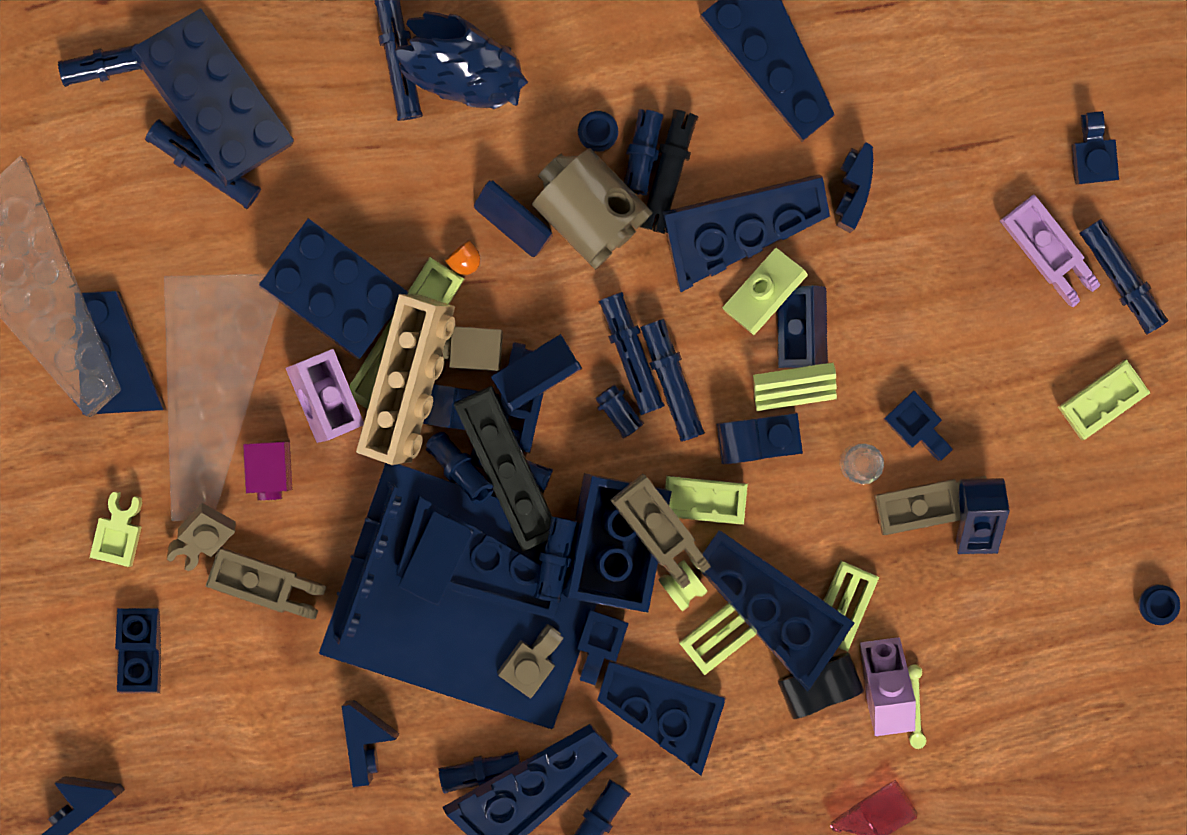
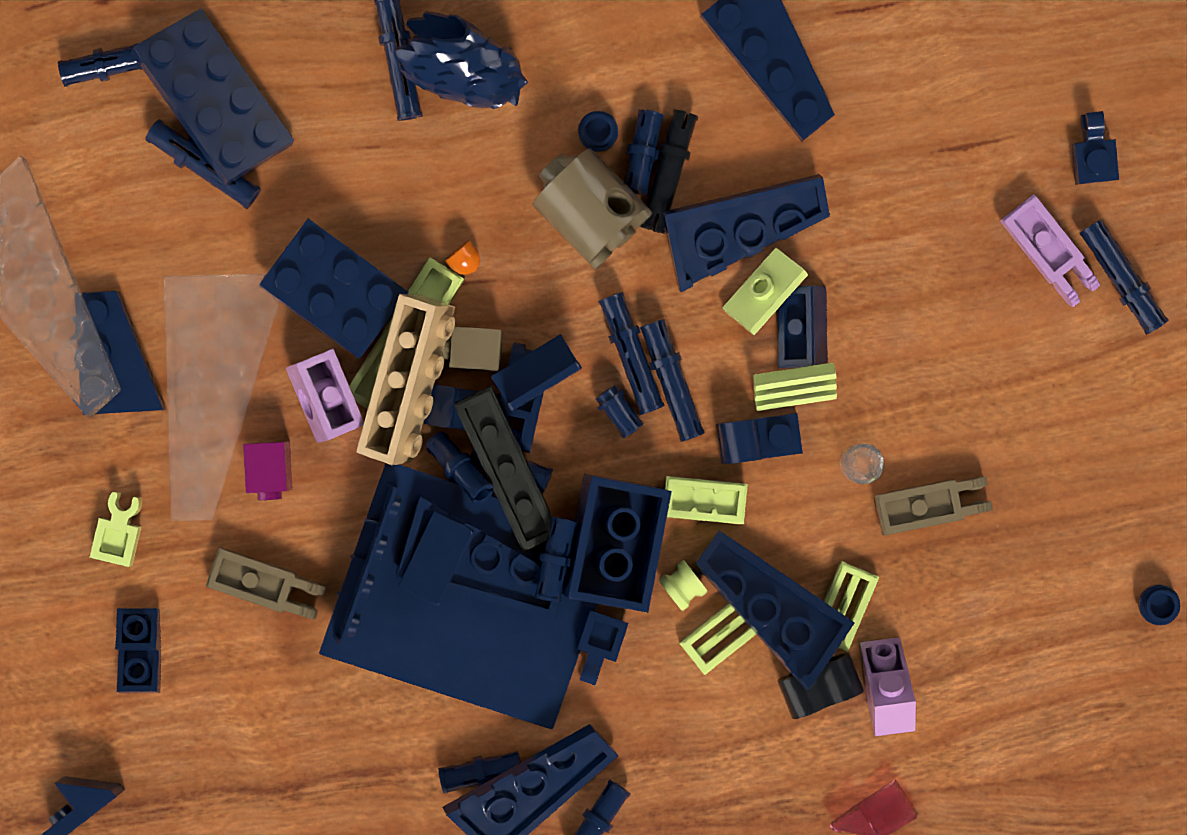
dark tan plate [167,503,236,571] -> none
dark blue slope [342,700,399,787] -> none
dark blue slope [474,180,553,257] -> none
dark tan plate [497,624,563,699] -> none
dark blue wing [597,660,726,776] -> none
dark tan hinge [610,474,711,589] -> none
dark blue slope [835,142,874,233] -> none
dark blue plate [883,391,953,461] -> none
yellowish green hinge [908,664,926,749] -> none
dark blue plate [956,478,1010,554] -> none
yellowish green plate [1058,360,1150,440] -> none

